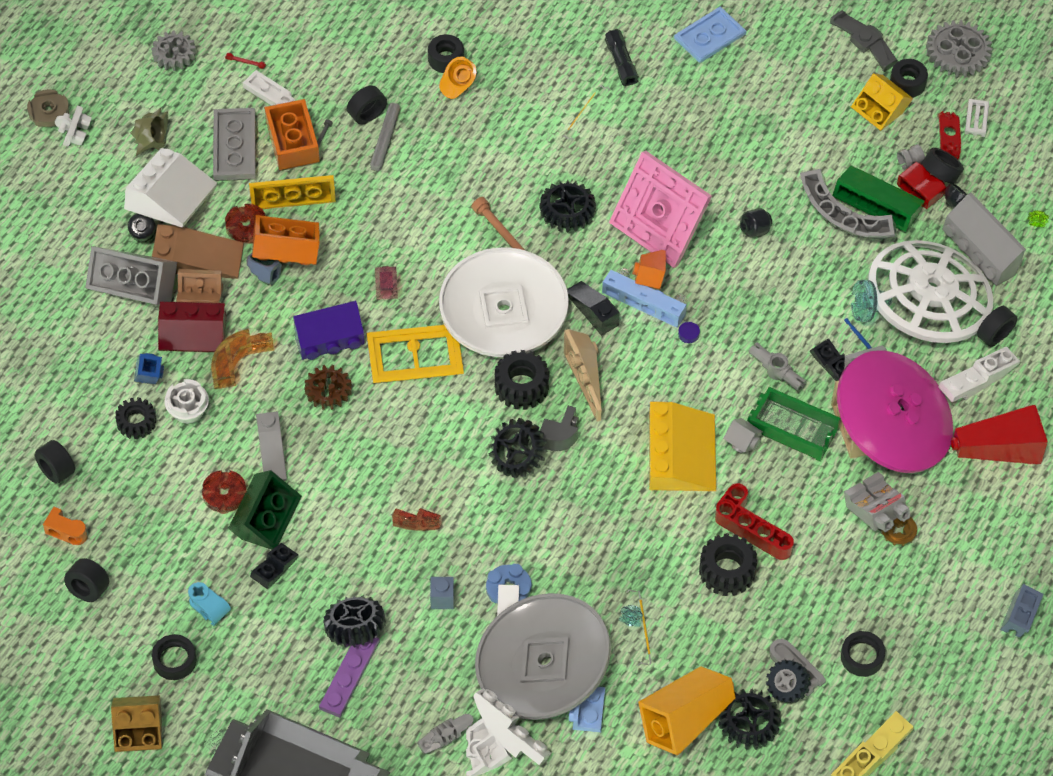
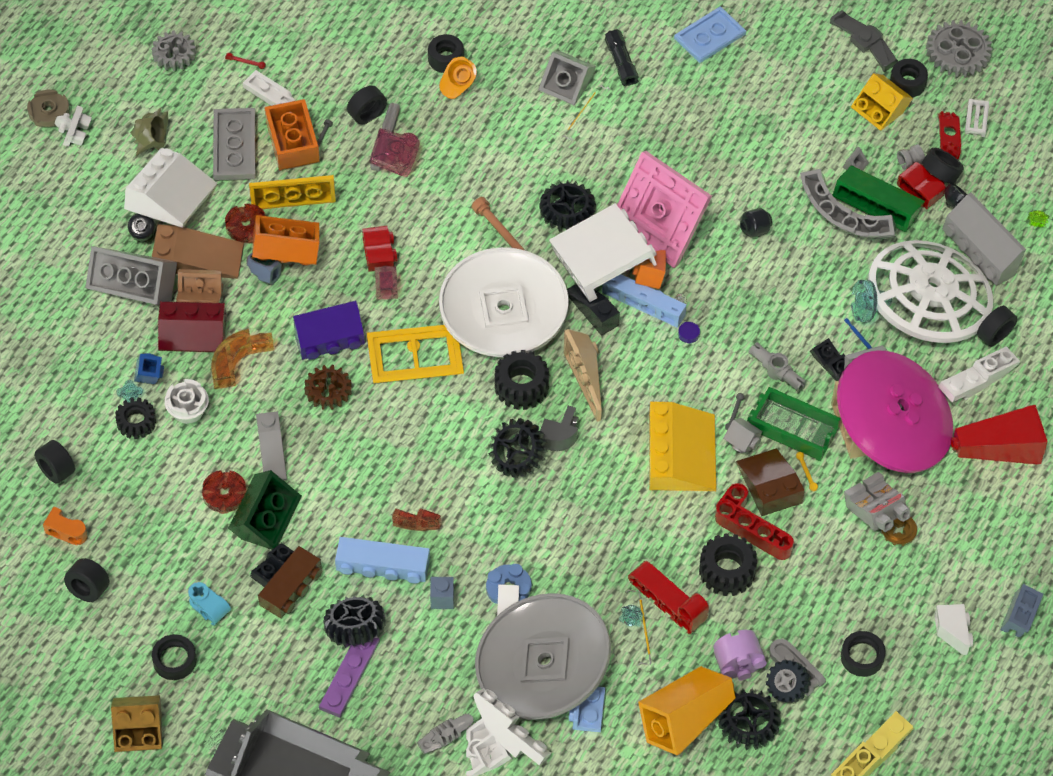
none -> clear light blue plate [116,380,143,403]
none -> reddish brown brick [258,546,322,619]
none -> light blue brick [335,537,430,583]
none -> red brick [362,225,397,272]
none -> clear pink slope [369,128,420,177]
none -> light grey slope [538,51,596,105]
none -> white panel [549,203,657,302]
none -> red beam [628,561,709,634]
none -> lavender brick [713,630,767,681]
none -> dark grey hinge [725,393,745,430]
none -> reddish brown slope [736,448,805,517]
none -> yellow hinge [796,452,818,491]
none -> light grey slope [843,147,869,171]
none -> white slope [934,604,973,655]

